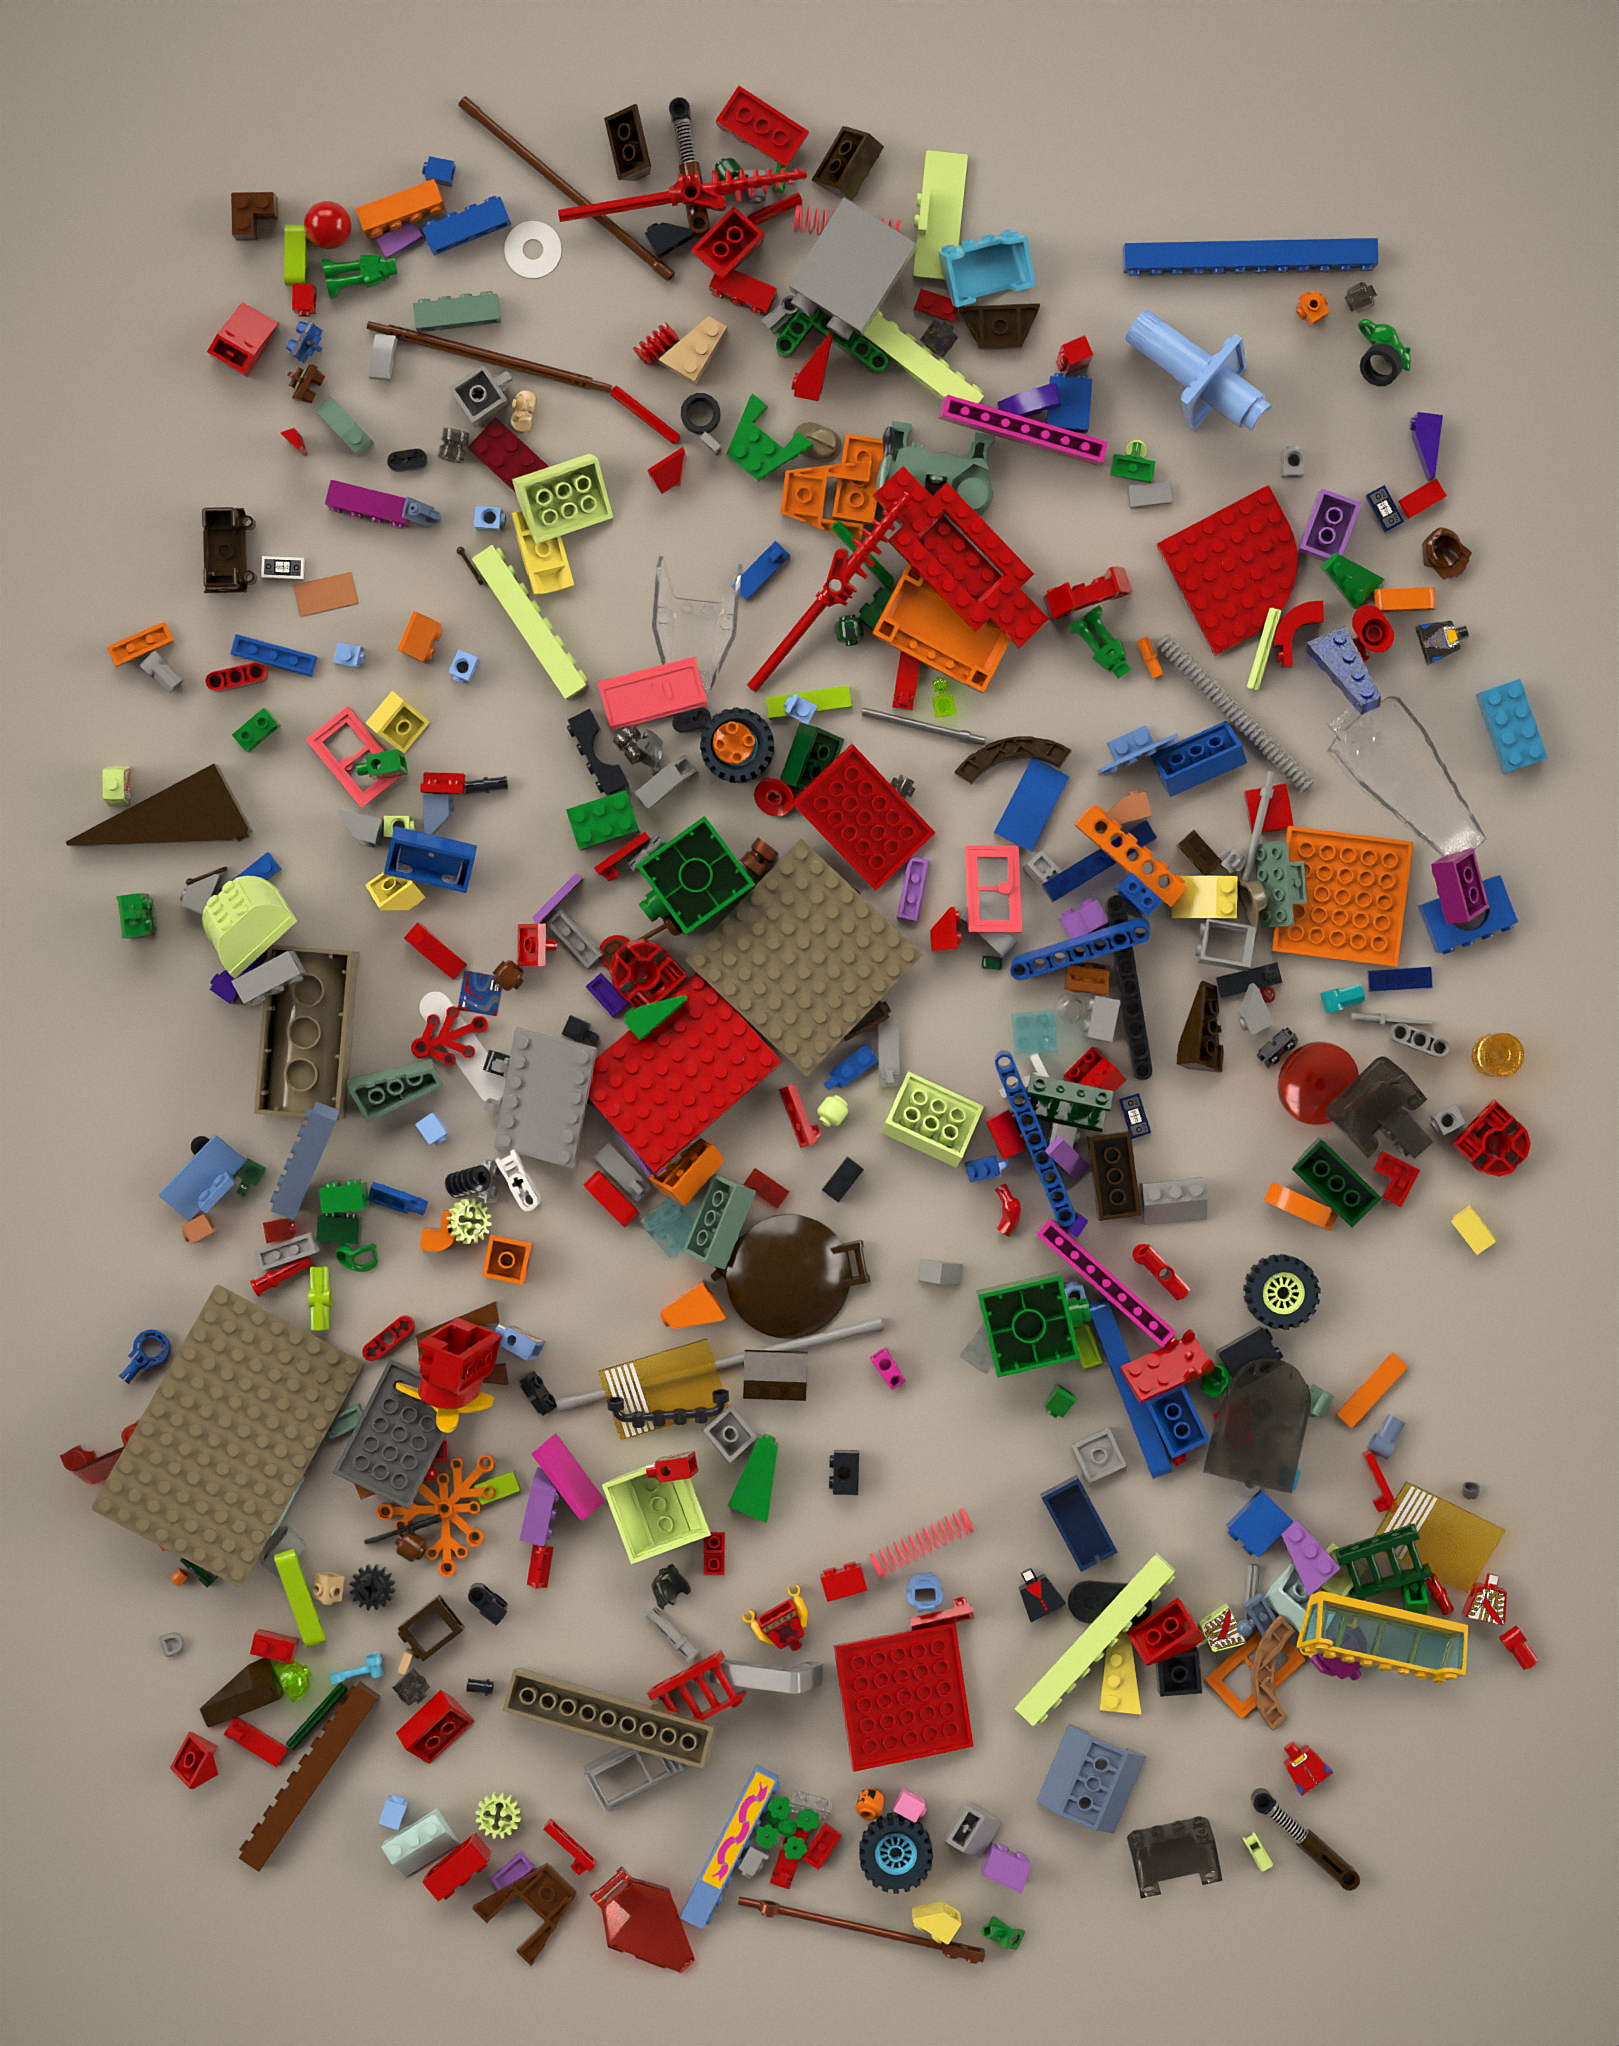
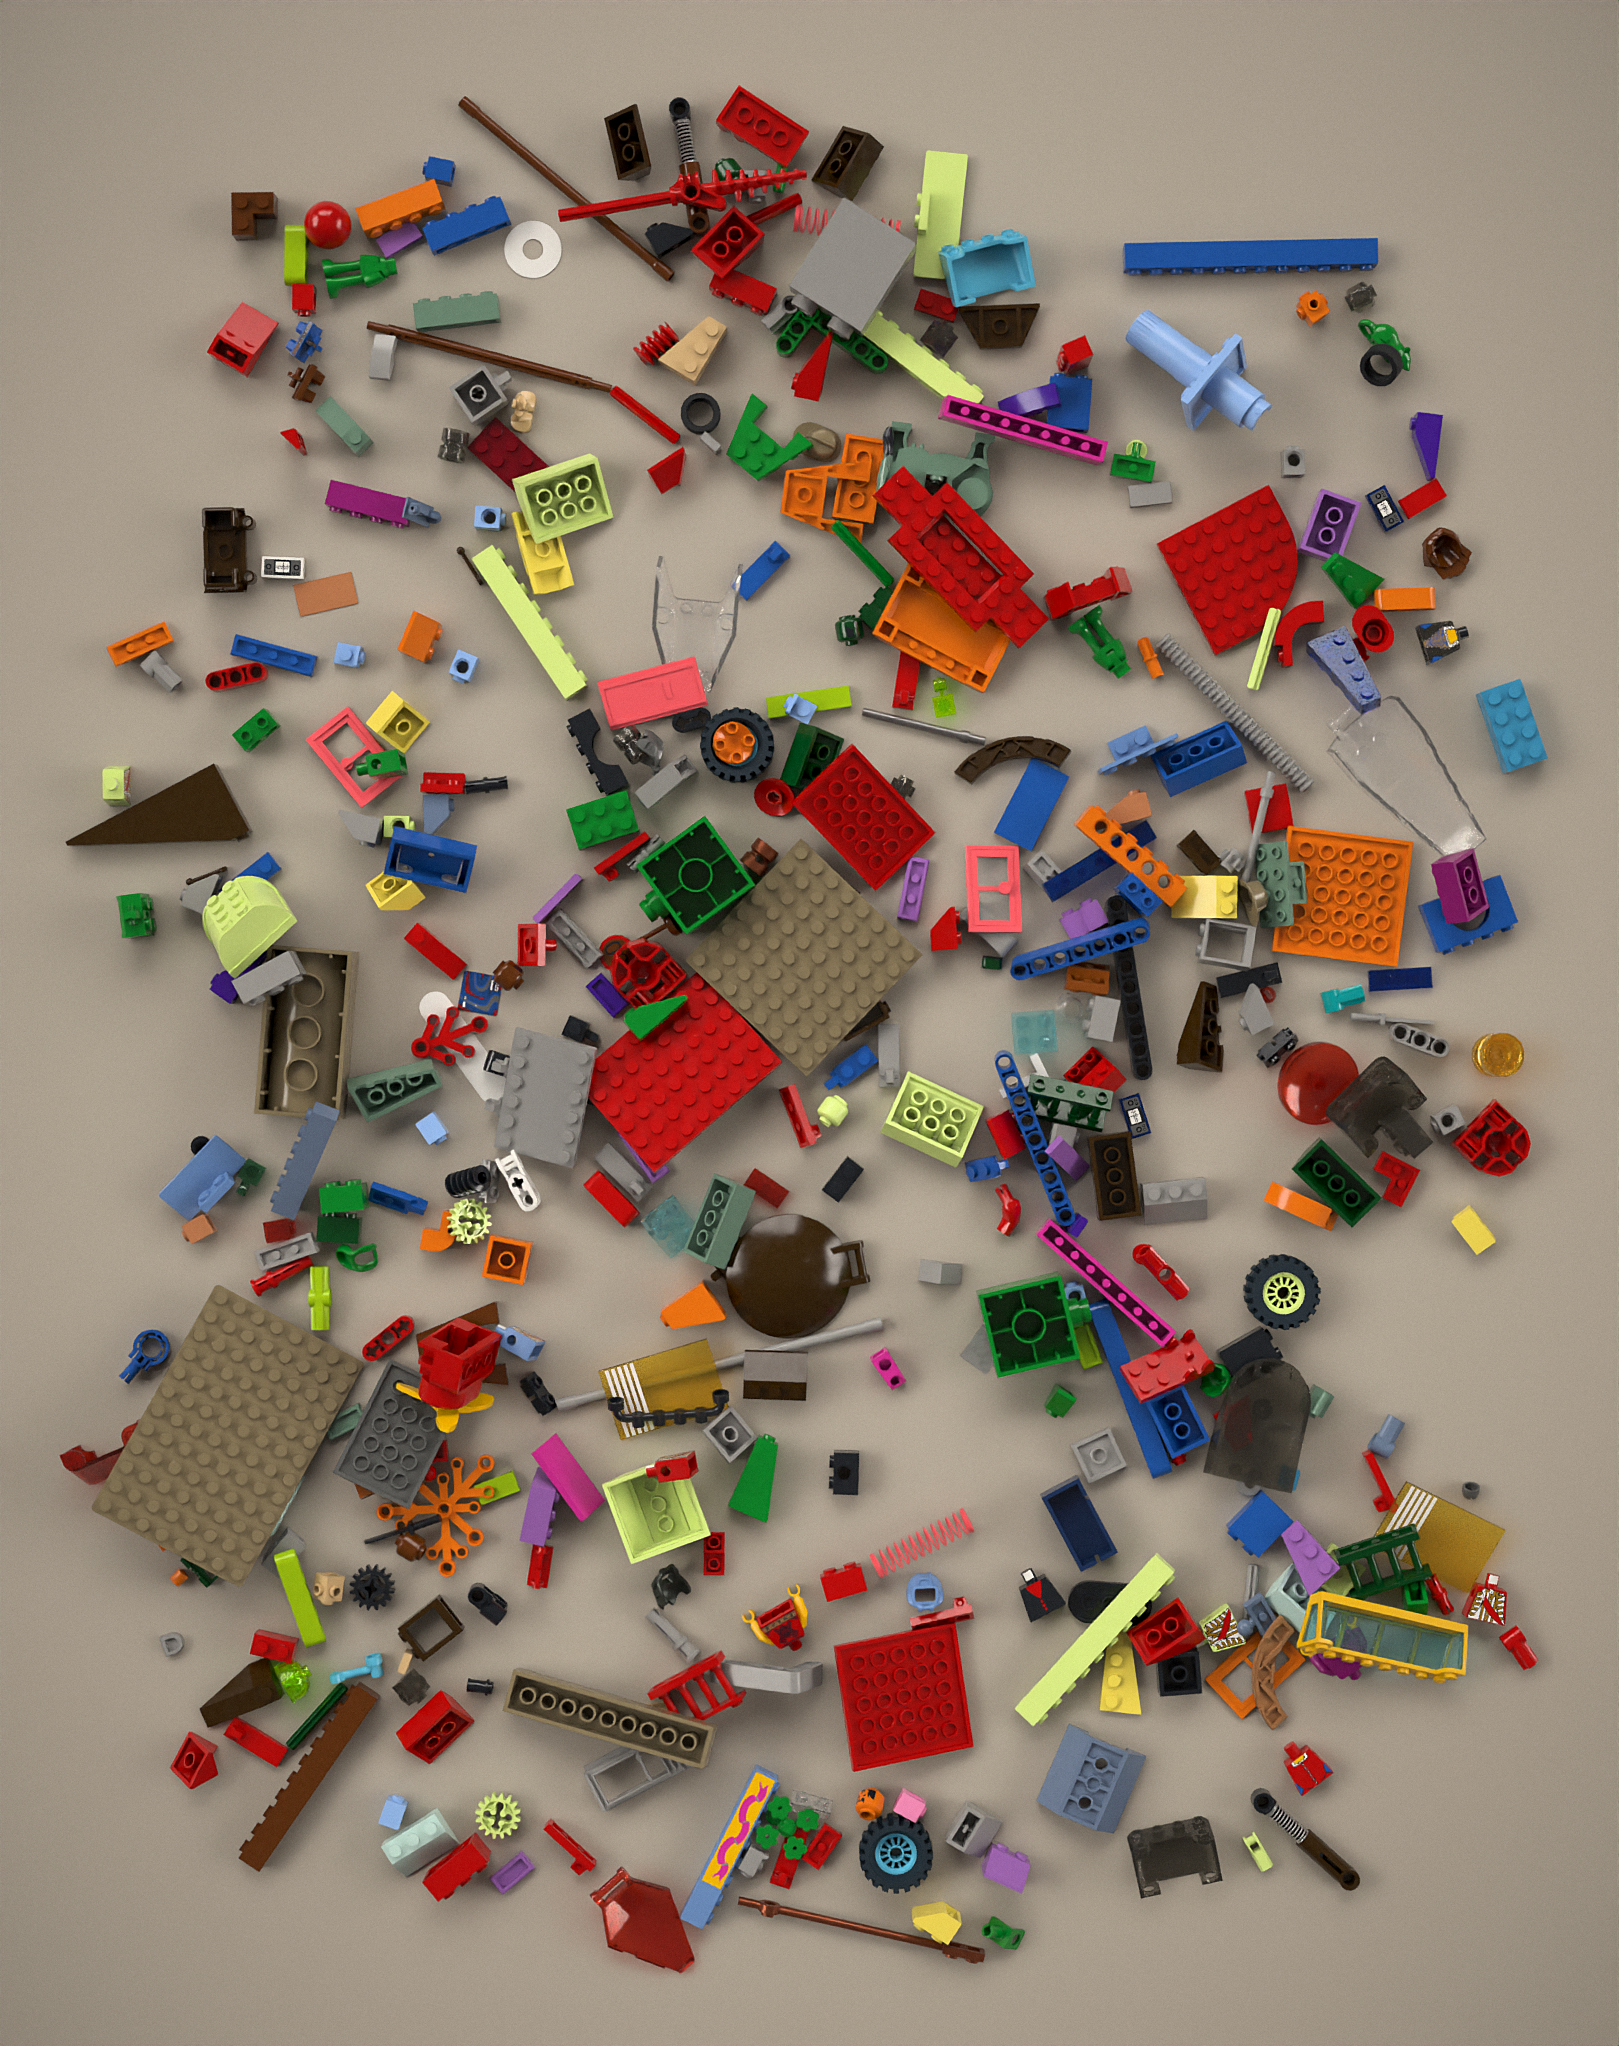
black beam [387,448,428,472] -> none
reddish brown wing [472,1863,576,1966] -> none
orange wedge [648,1138,725,1207] -> none
red piece [747,491,913,693] -> none
orange tile [1335,1352,1408,1428] -> none

